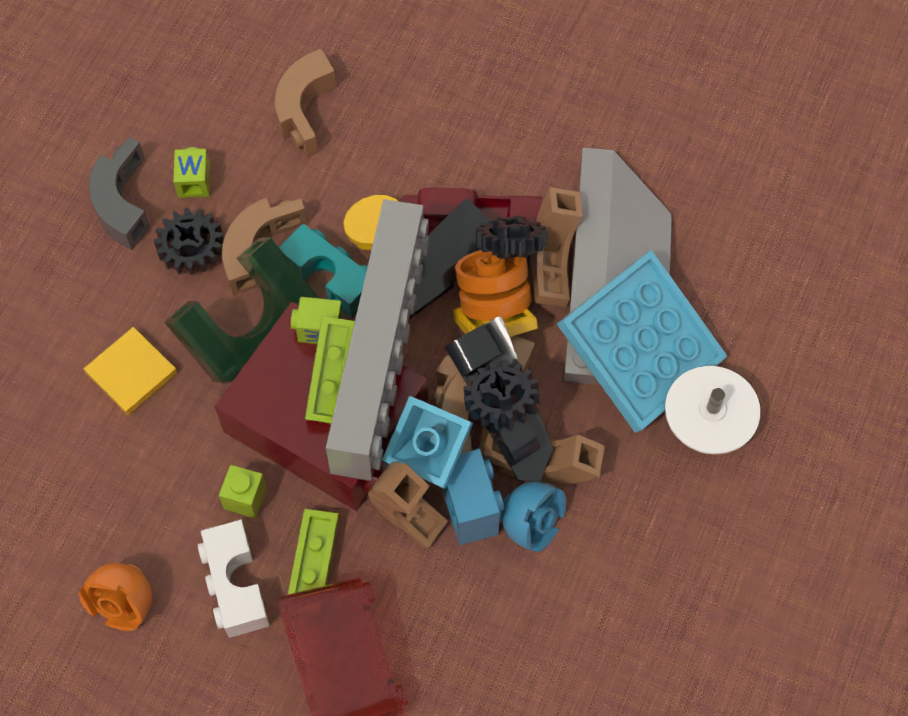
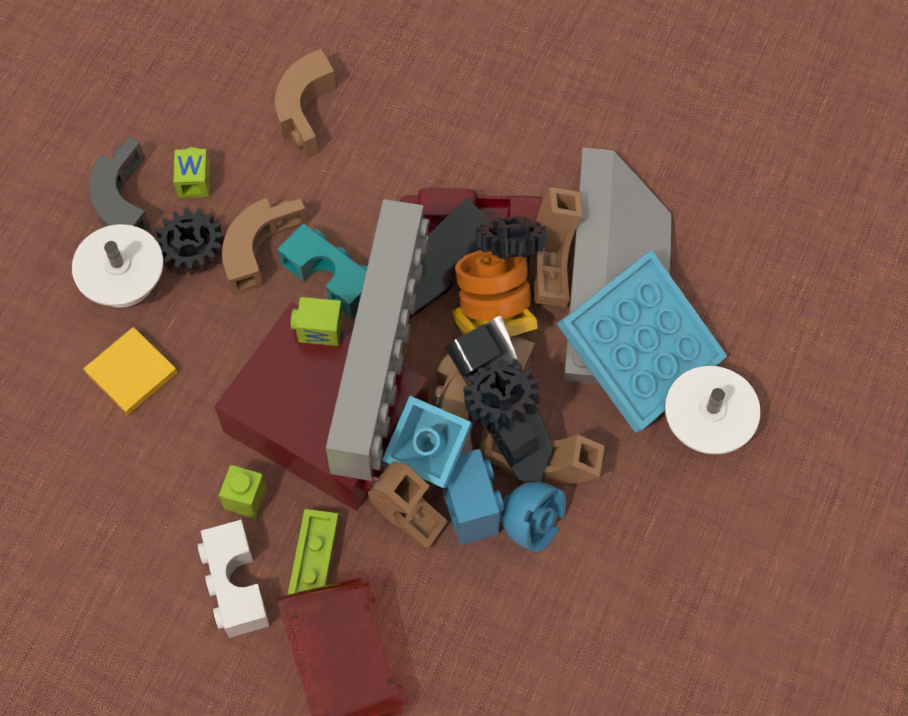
orange cylinder [78,563,152,631] -> none
clear green arch [164,237,319,384] -> none
lime plate [305,316,355,423] -> none
yellow tile [343,195,398,250] -> none
none -> white piece [72,224,163,308]

